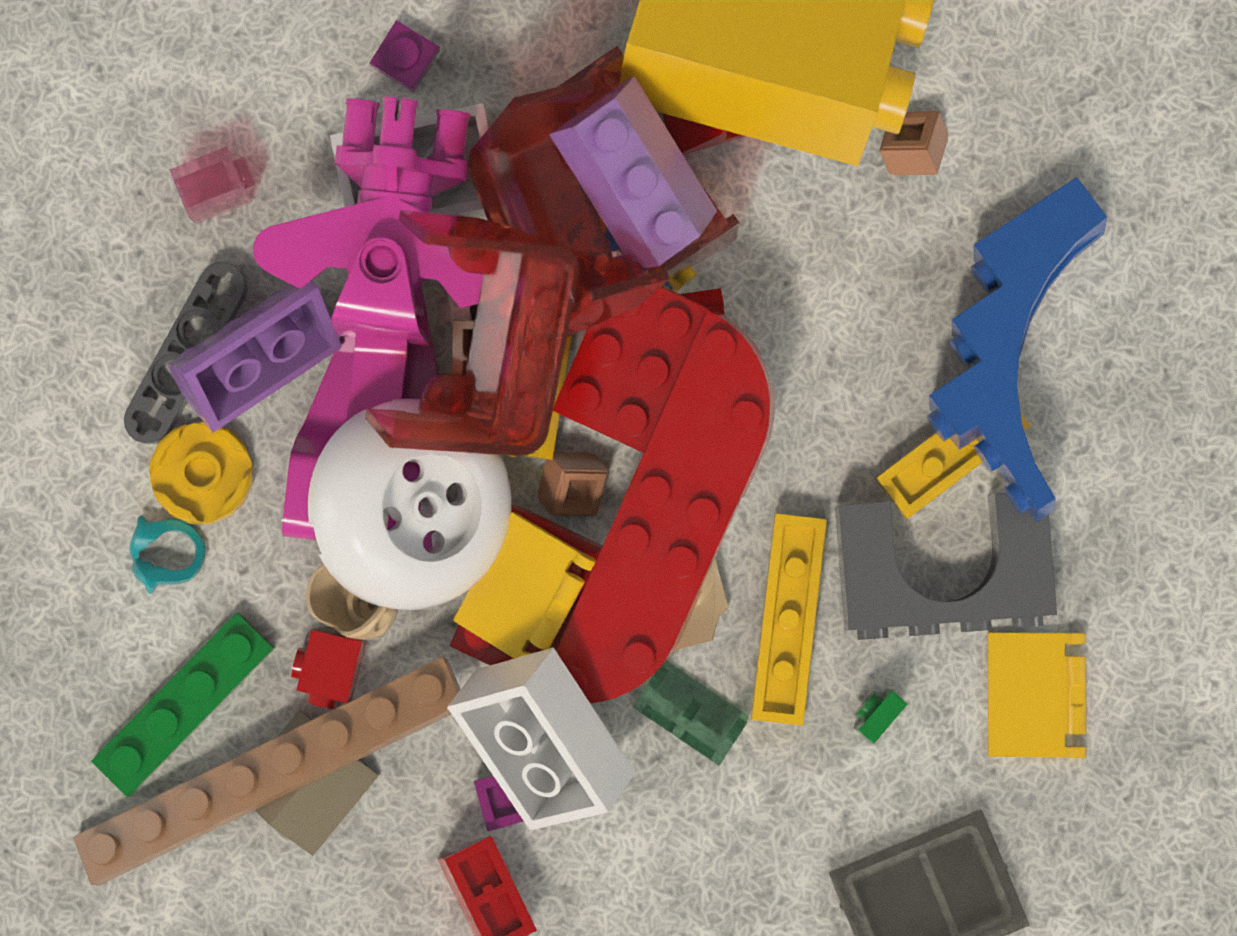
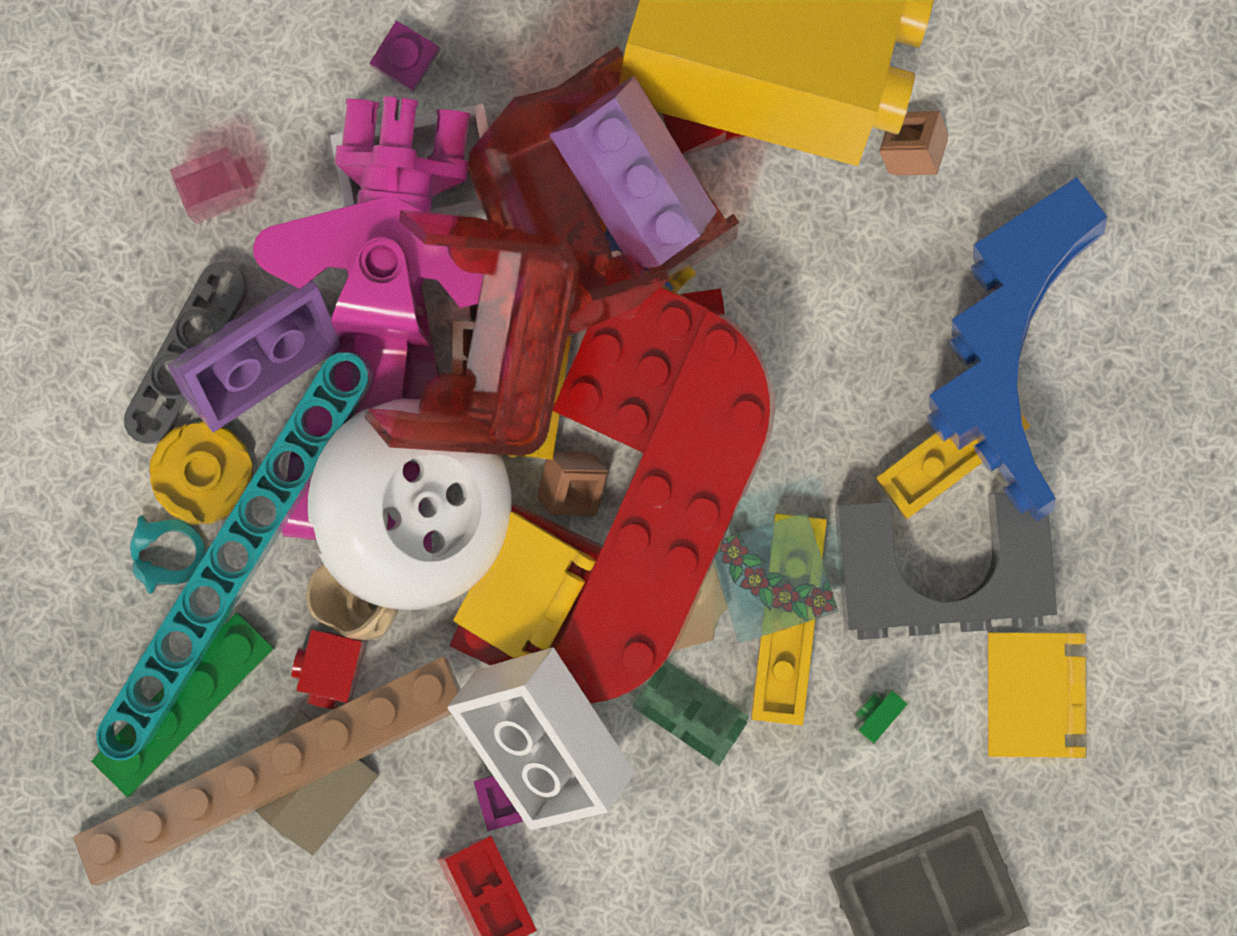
none -> teal beam [96,352,374,761]
none -> clear light blue tile [713,512,839,643]

